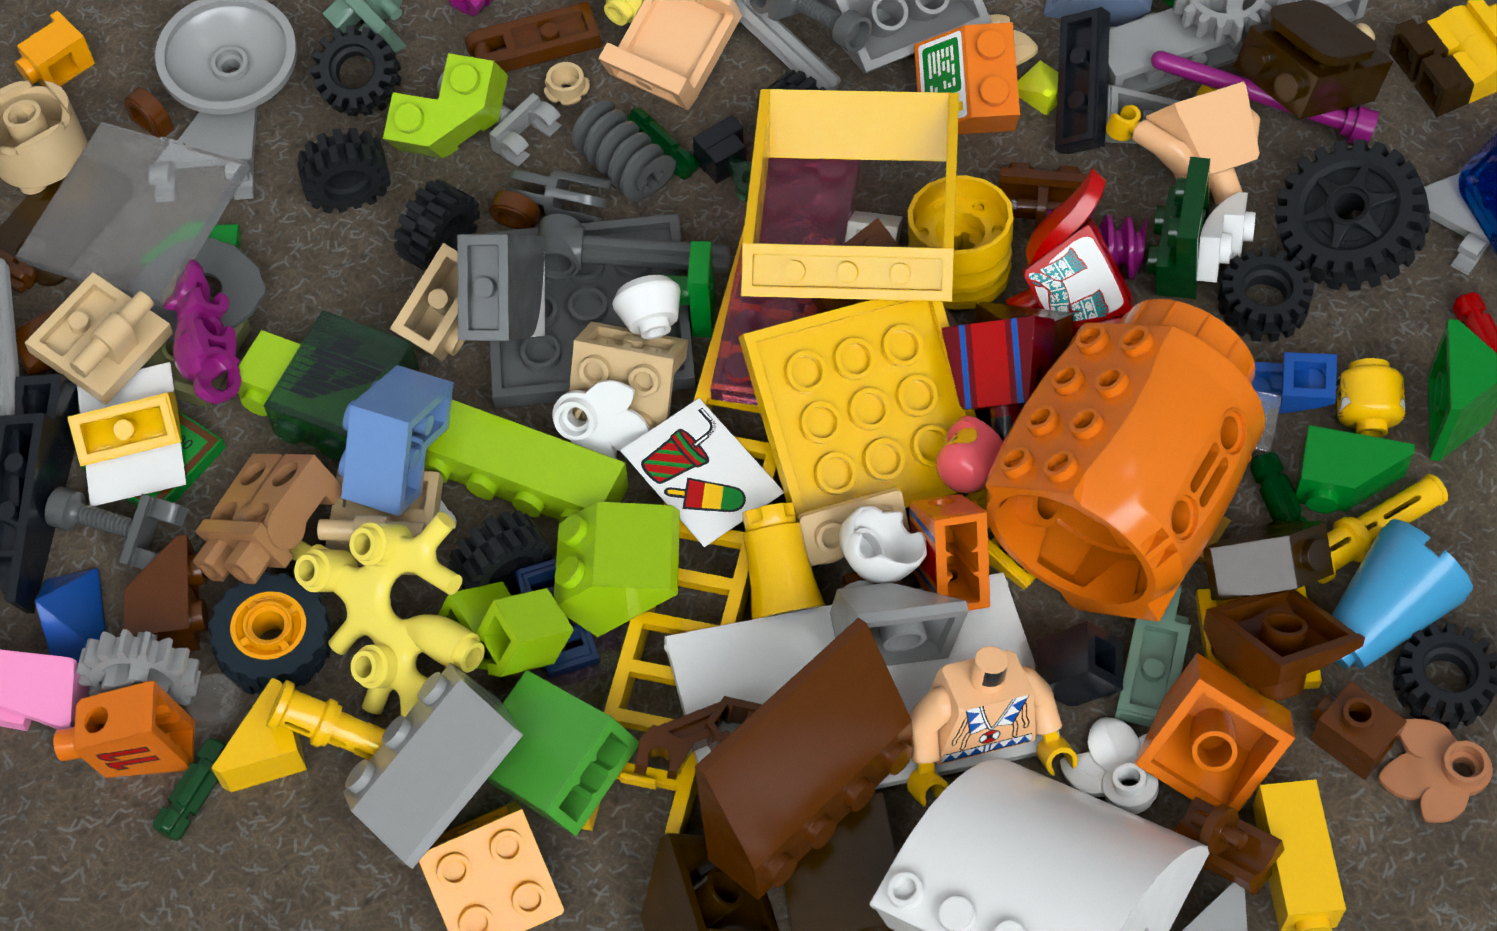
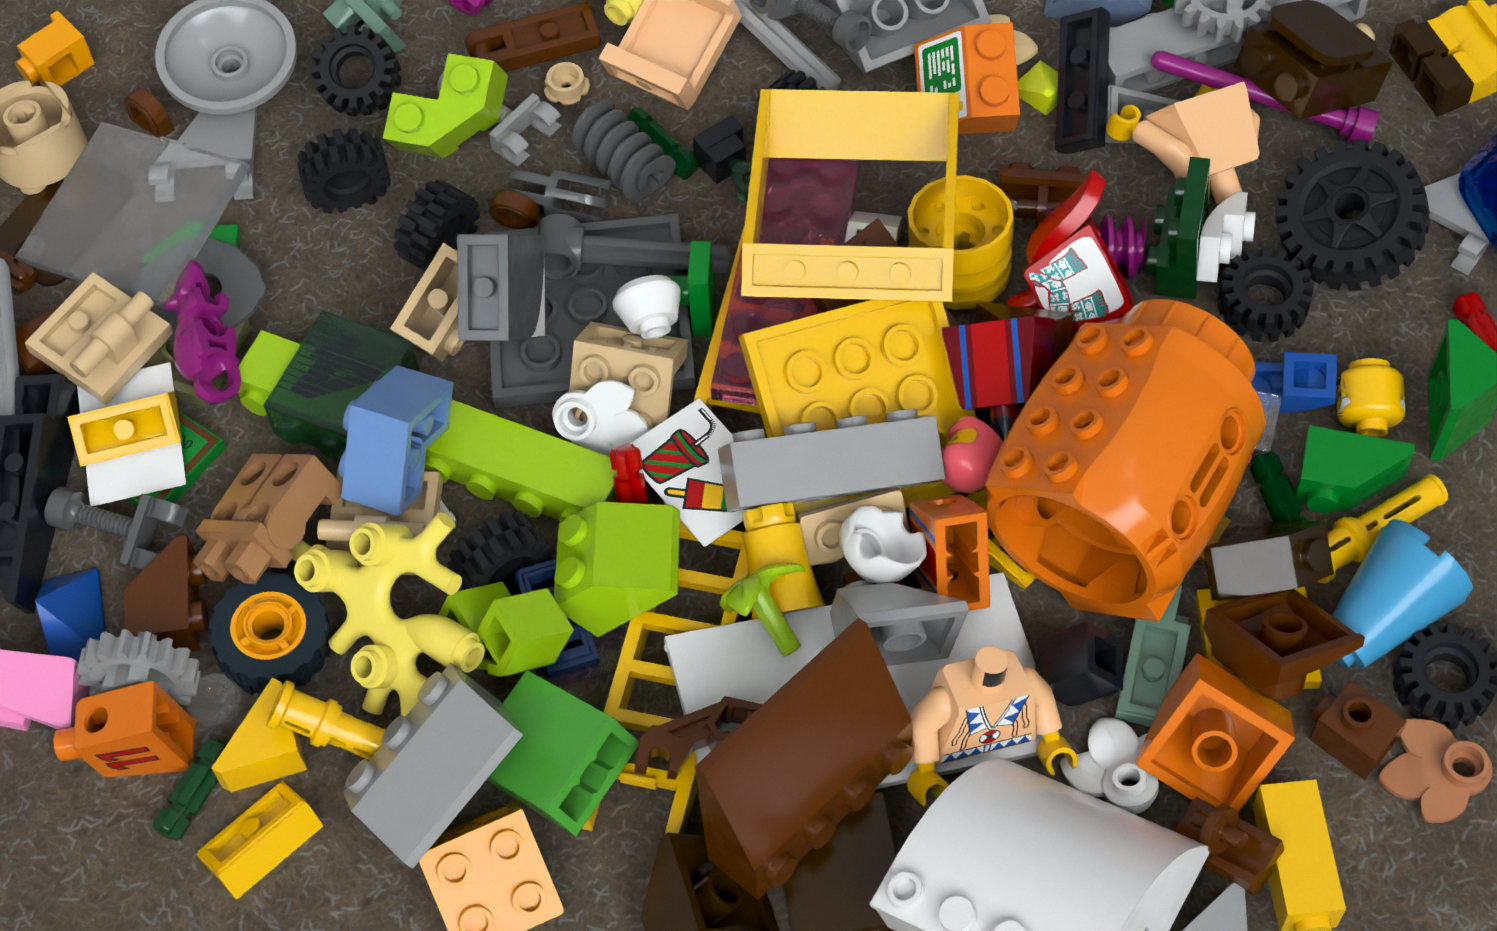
none -> yellow slope [196,781,323,900]
none -> red axle [609,443,649,504]
none -> light grey brick [718,409,946,512]
none -> lime plant [719,563,805,657]

